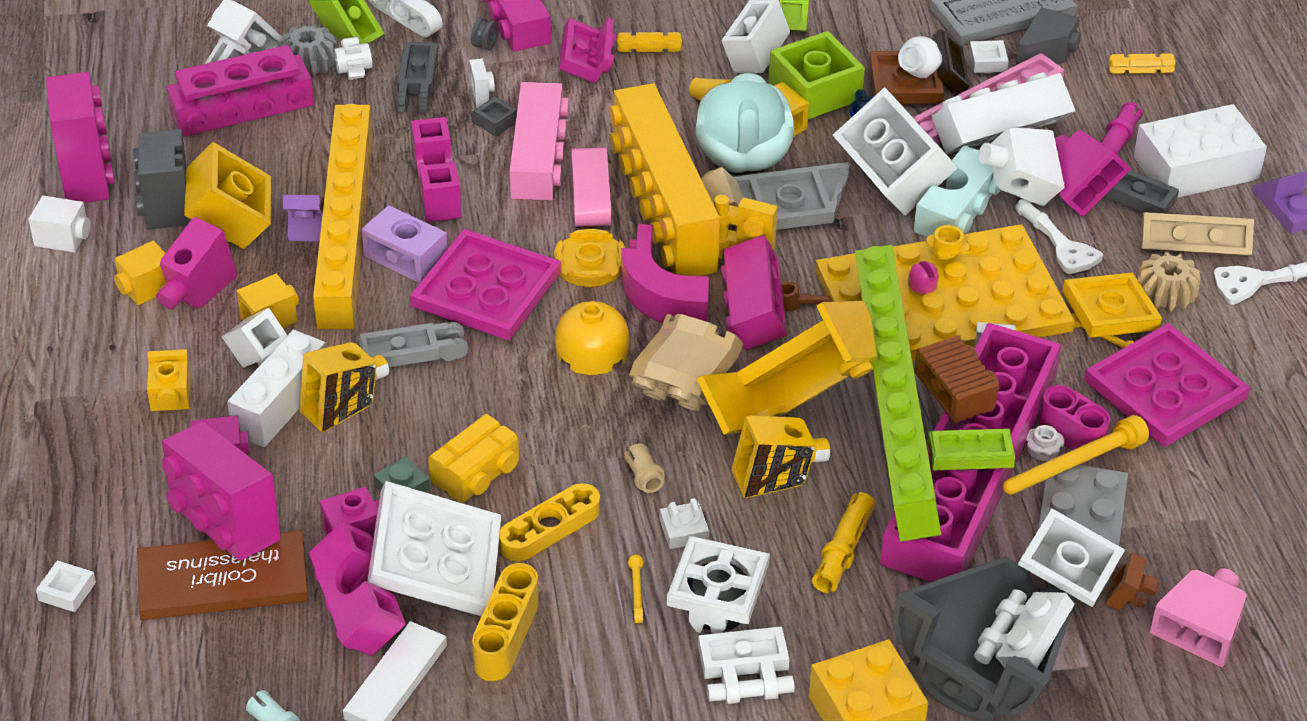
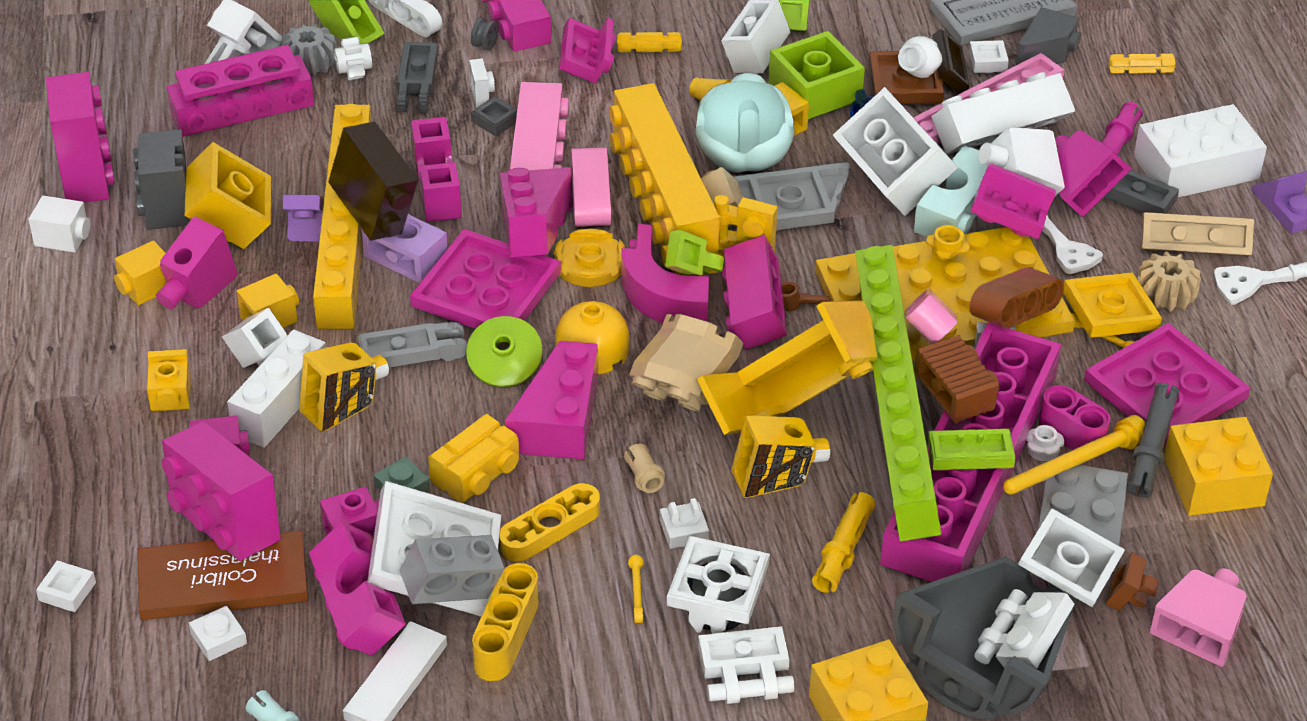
dark pink hinge [908,261,939,294] -> none
none -> white plate [189,606,247,661]
none -> dark brown brick [328,122,419,241]
none -> light grey brick [399,535,505,604]
none -> lime dish [466,316,543,387]
none -> dark pink wedge [500,167,573,257]
none -> dark pink wedge [505,341,598,459]
none -> lime plate [665,230,724,276]
none -> bright pink beam [905,288,958,344]
none -> dark pink bracket [970,164,1056,239]
none -> dark orange beam [970,267,1064,329]
none -> dark grey pin [1126,383,1180,498]
none -> yellow brick [1164,417,1273,516]

